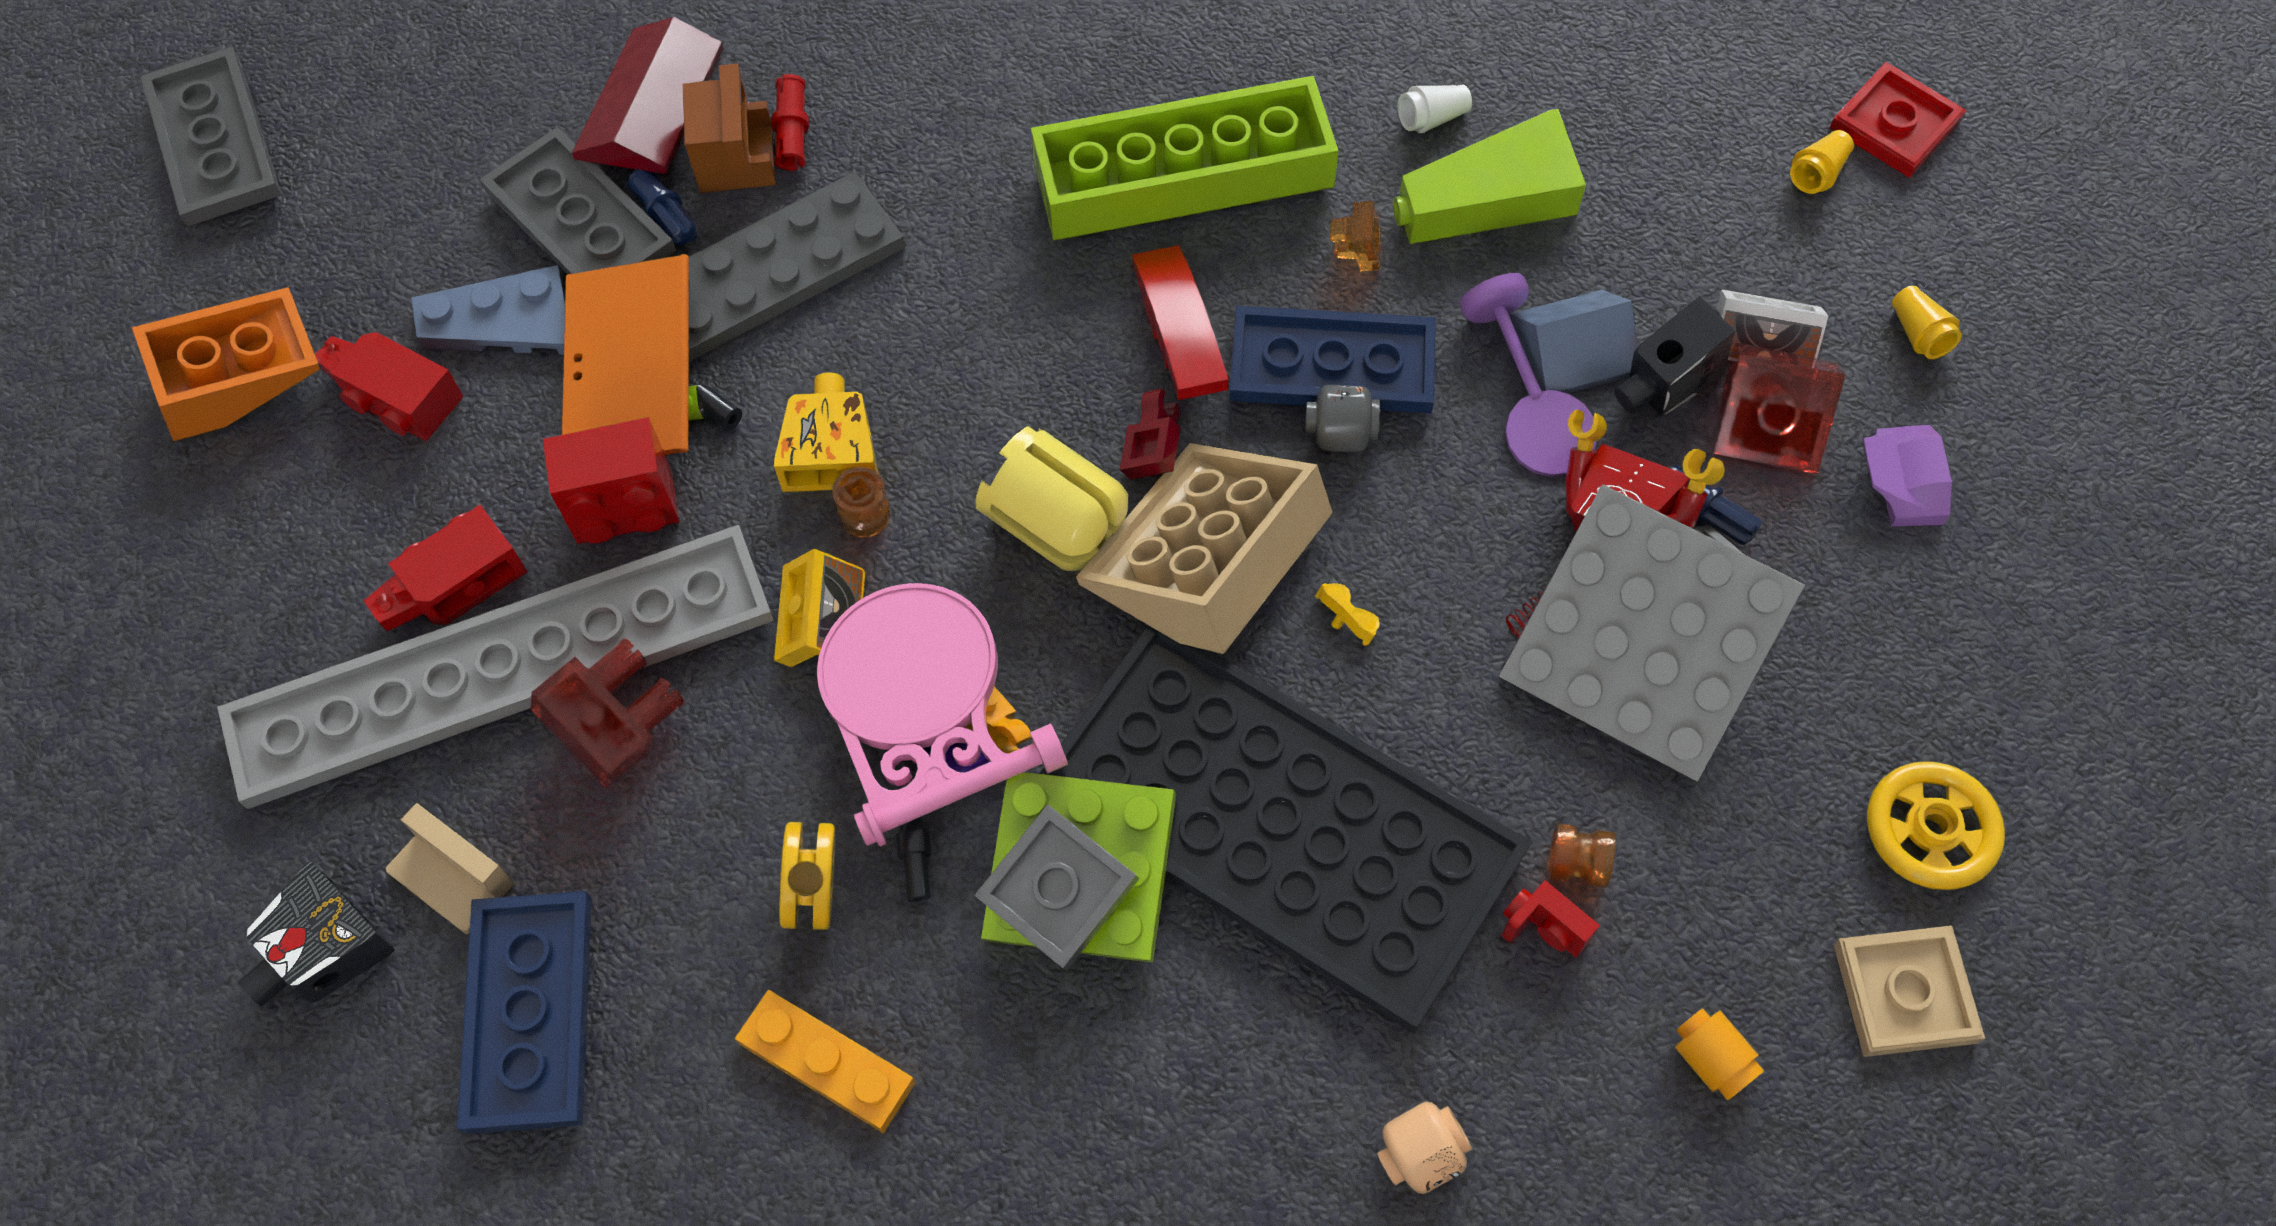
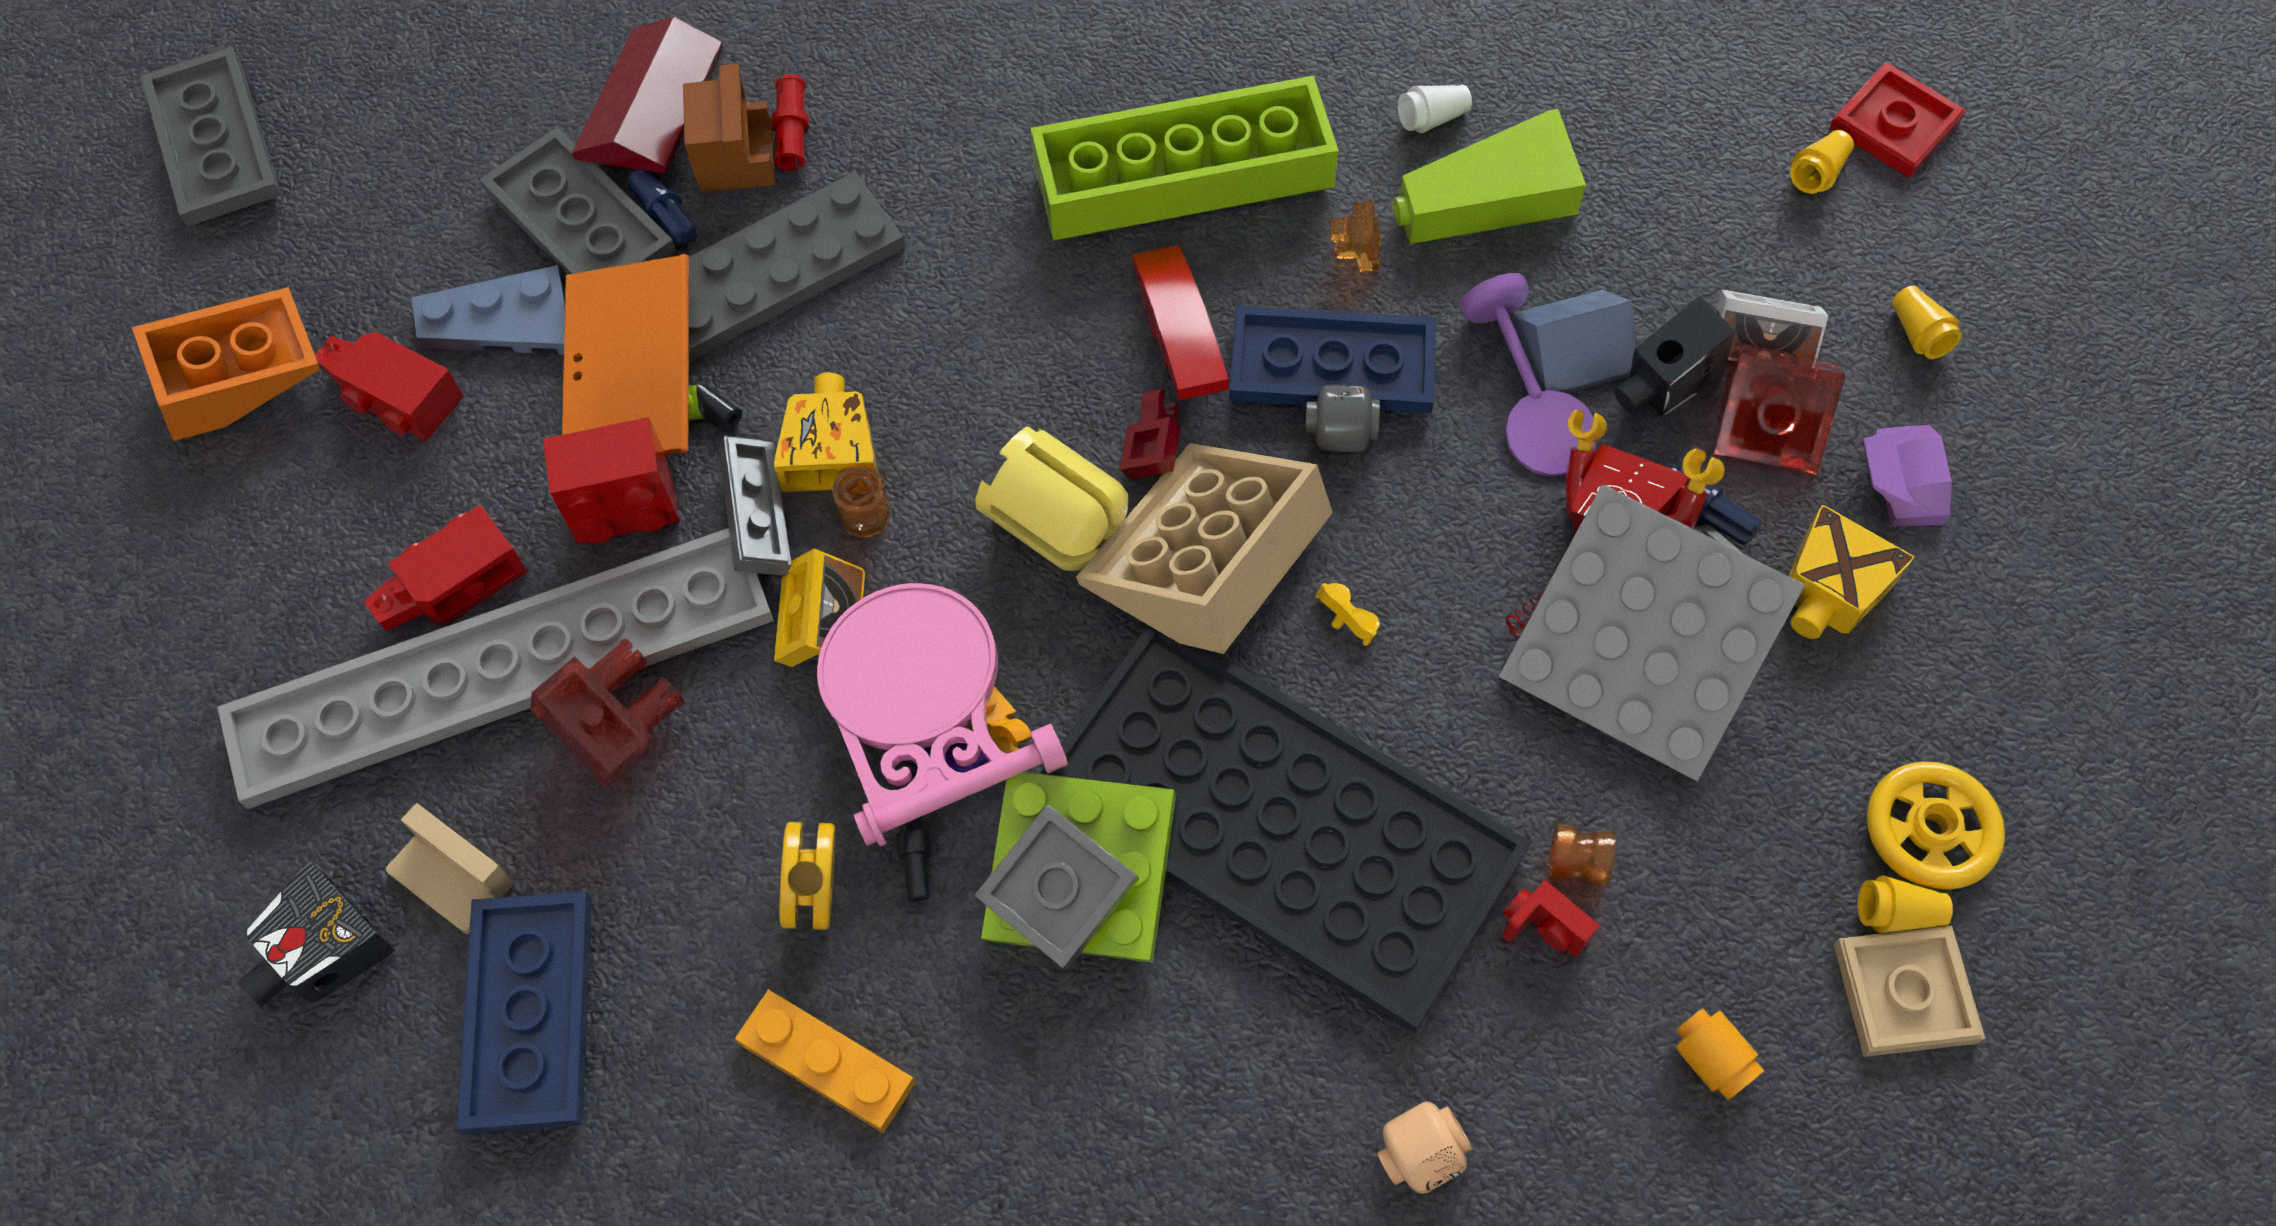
none -> dark grey tile [719,436,791,576]
none -> yellow torso [1788,505,1915,639]
none -> yellow cone [1857,876,1953,933]

